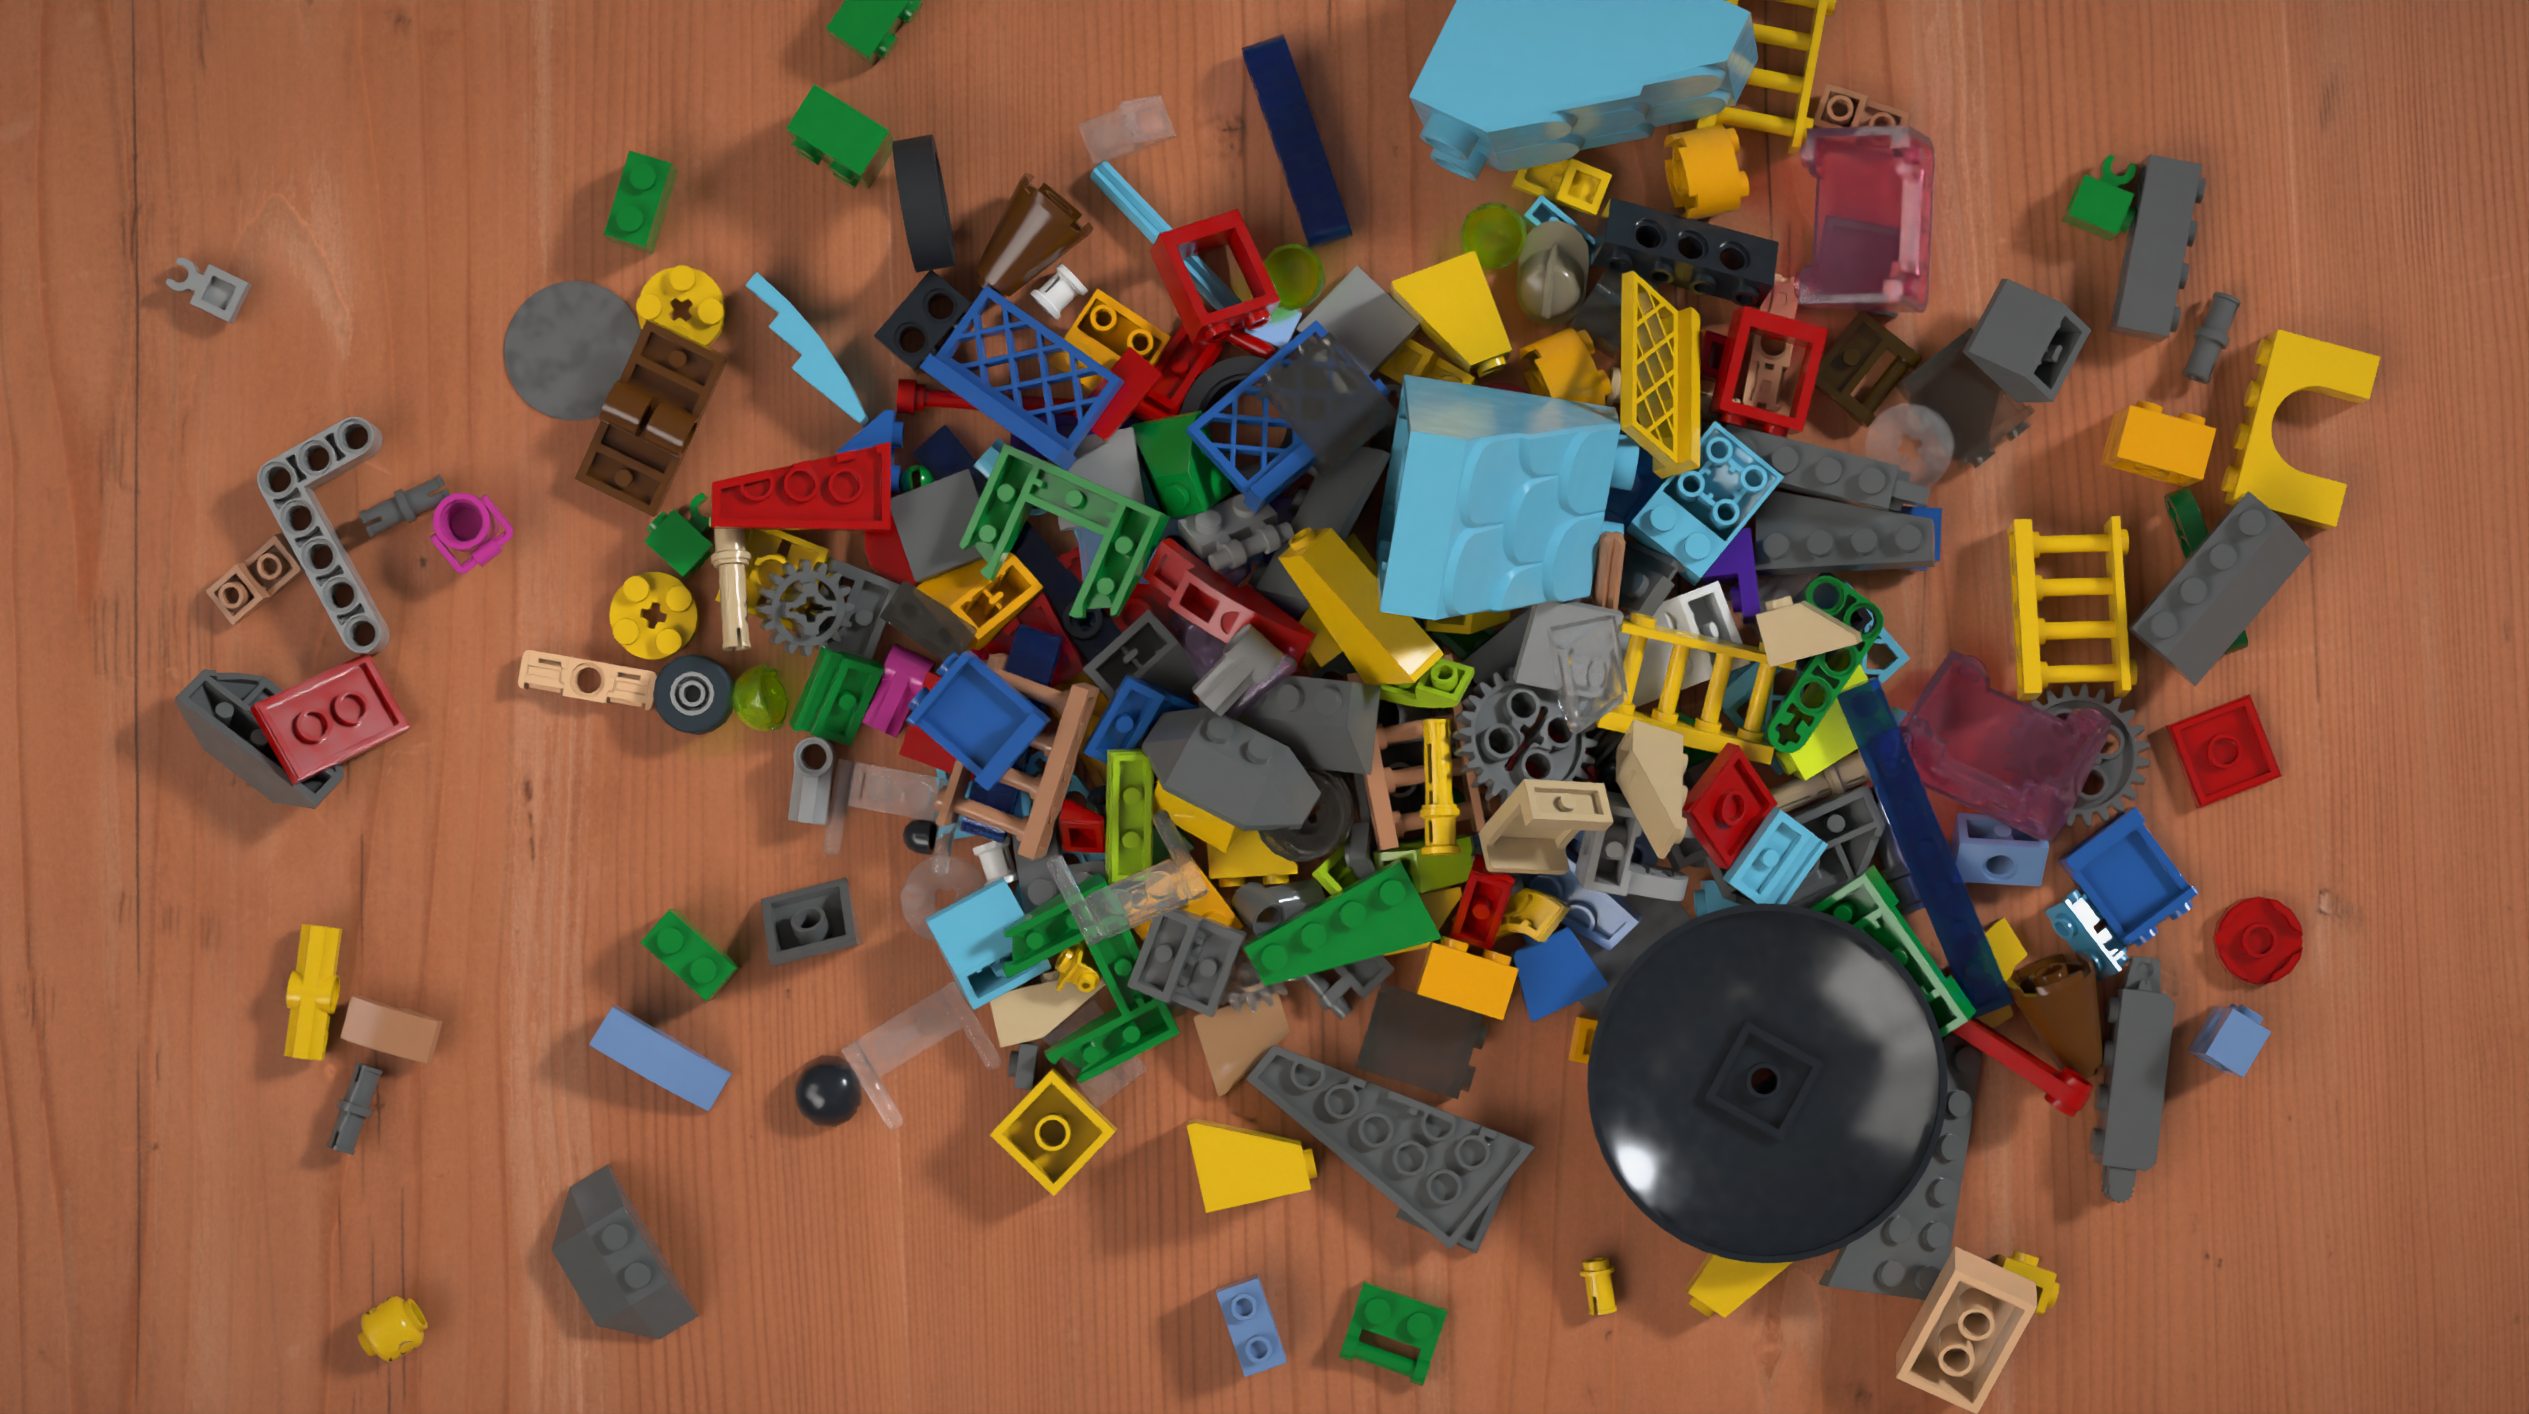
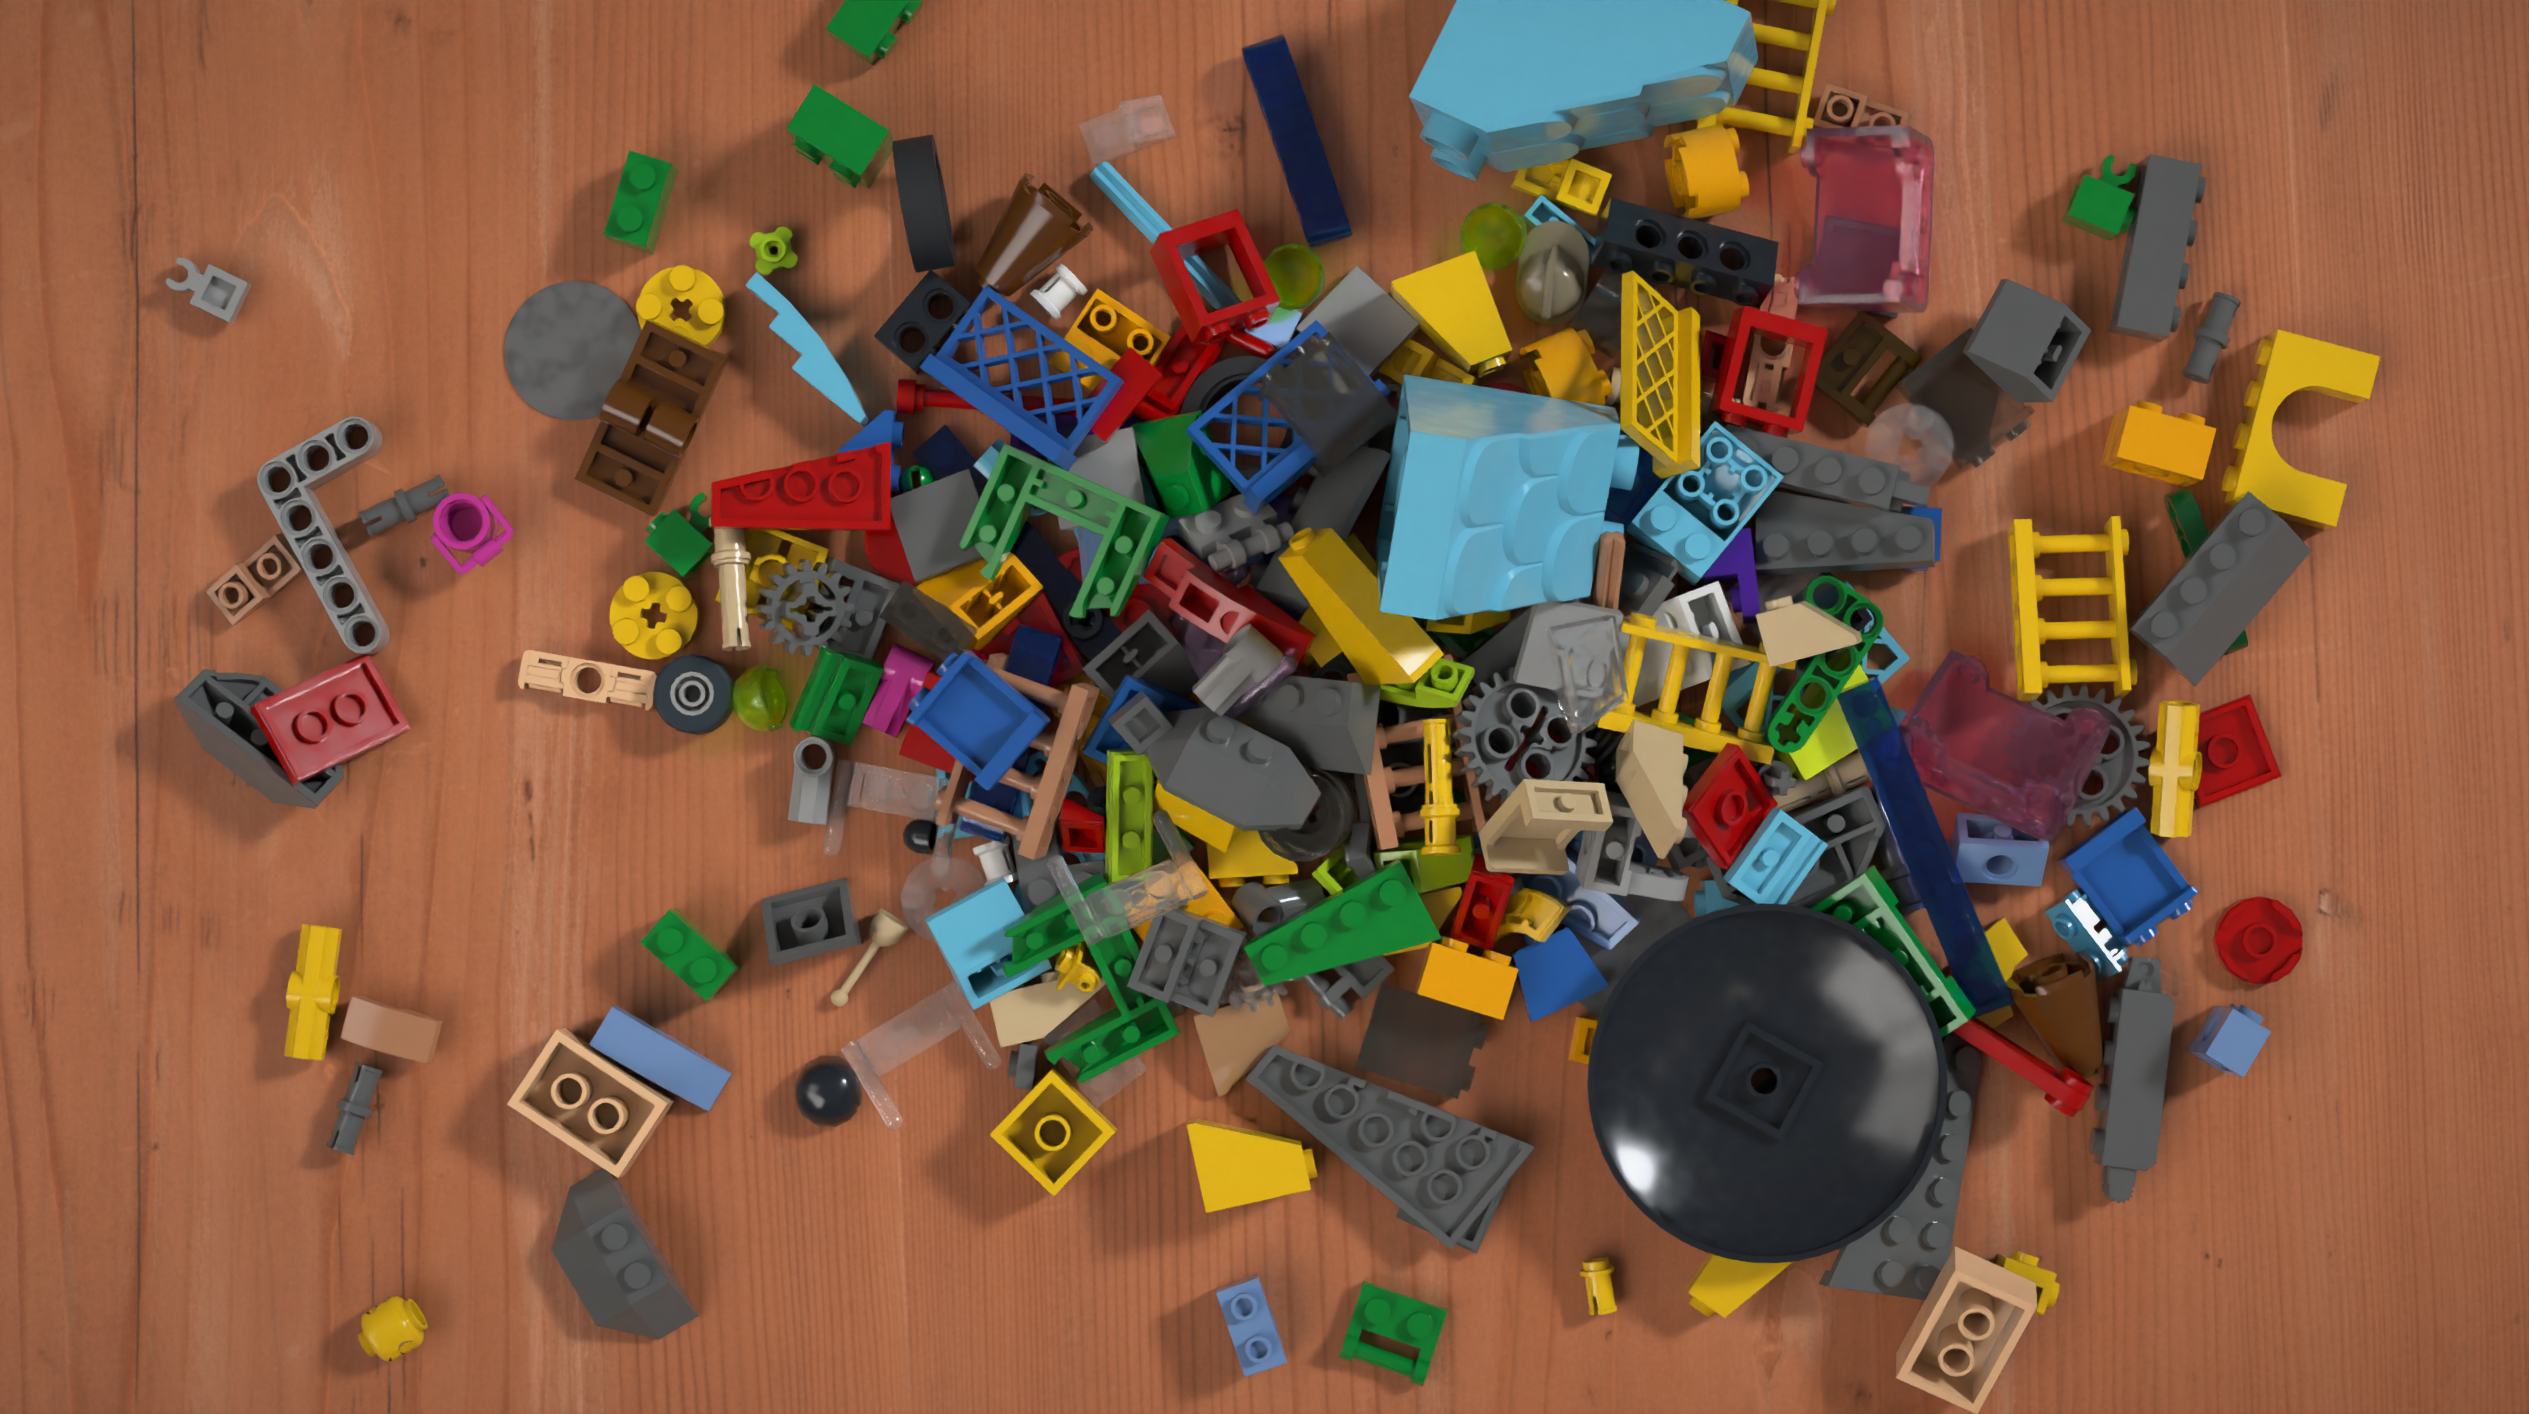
none -> light nougat brick [507,1028,674,1178]
none -> lime plate [750,226,798,275]
none -> tan hinge [831,908,909,1007]
none -> dark grey plate [1108,690,1173,755]
none -> dark grey axle [1753,760,1796,796]
none -> yellow piece [2148,700,2202,838]

